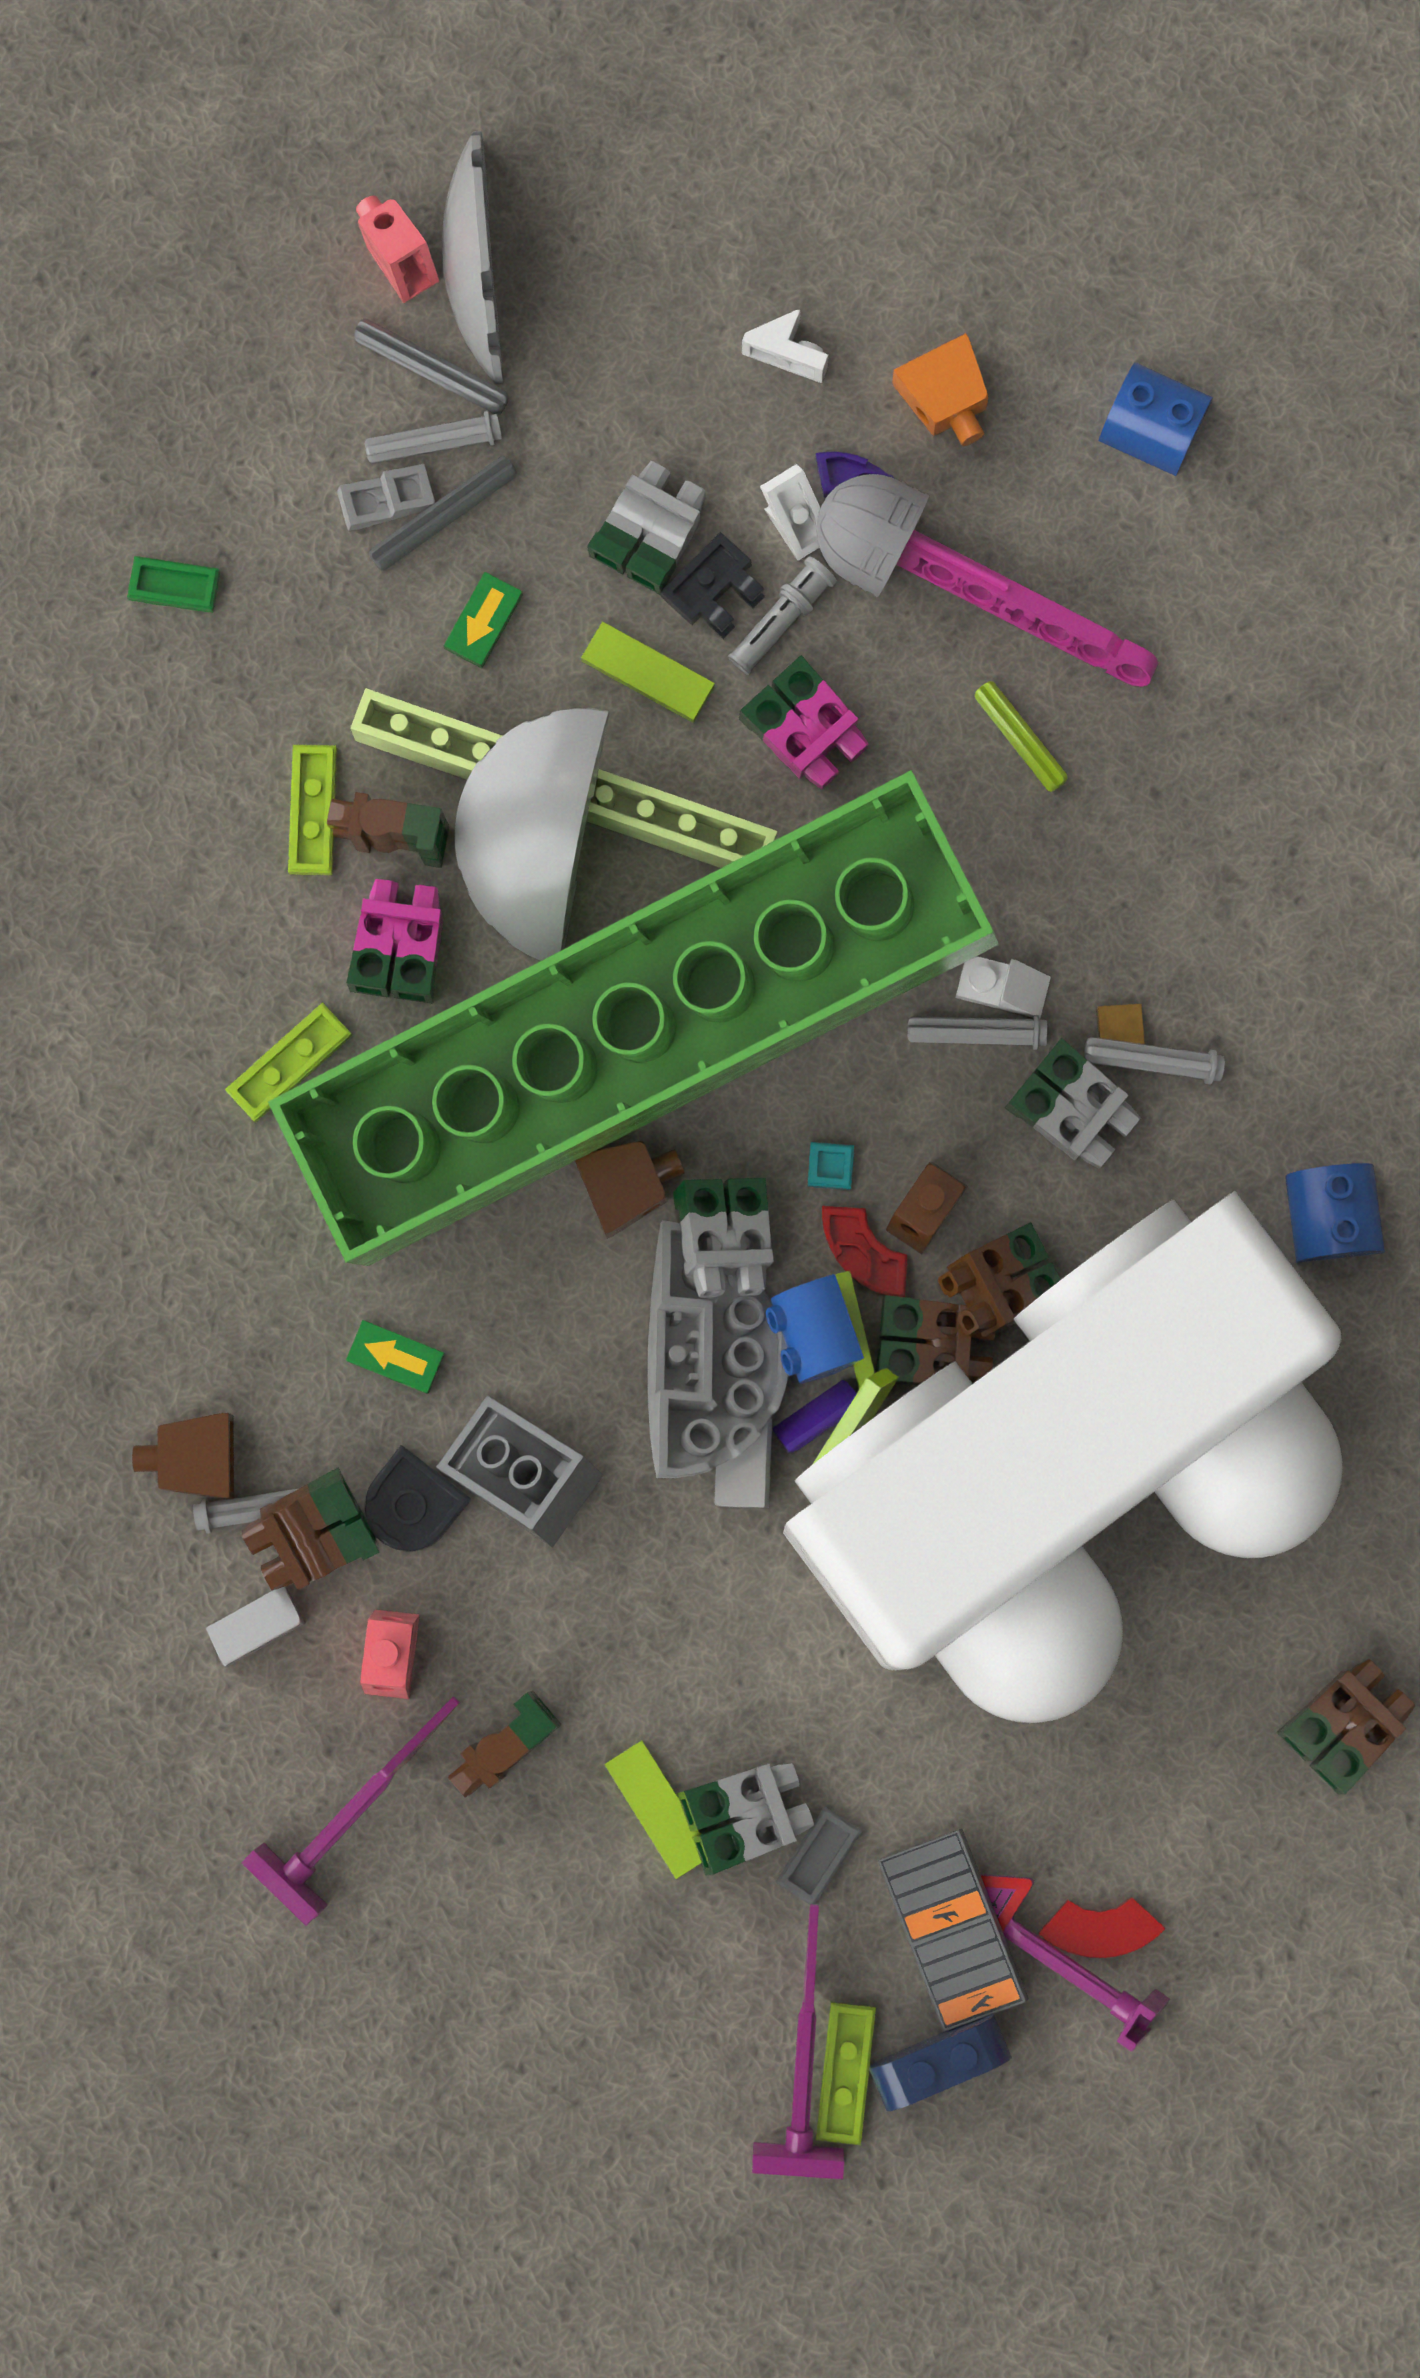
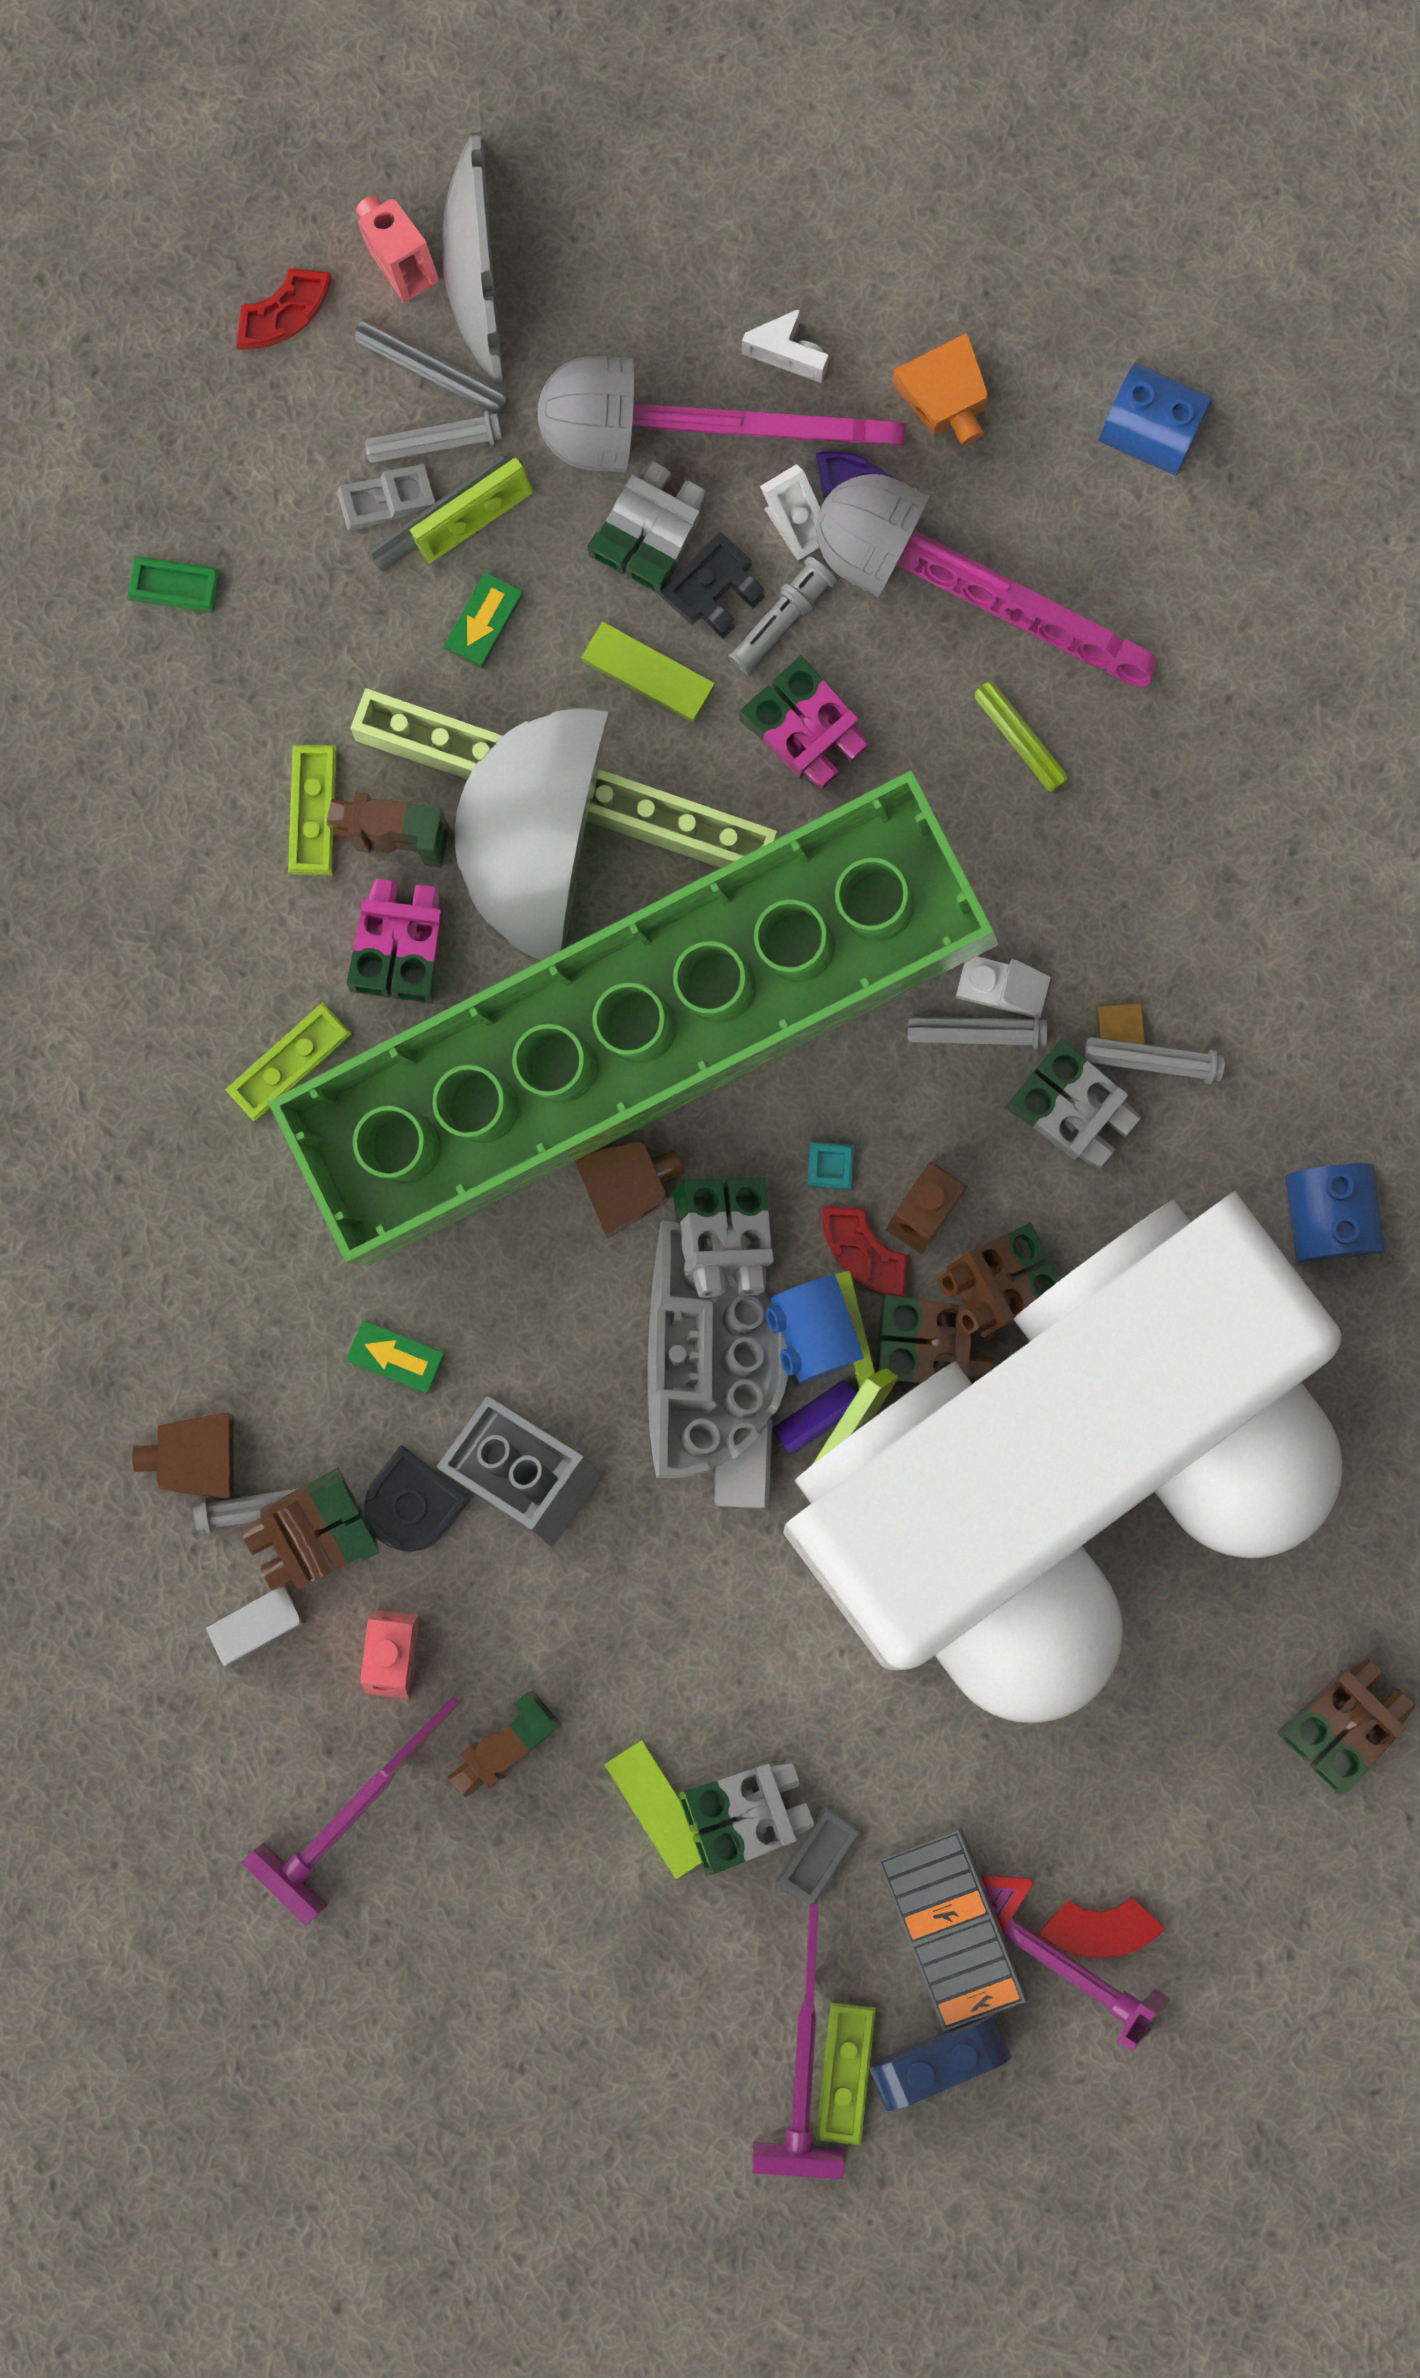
none -> red tile [236,268,332,350]
none -> lime tile [409,458,534,564]
none -> piece [538,356,906,473]

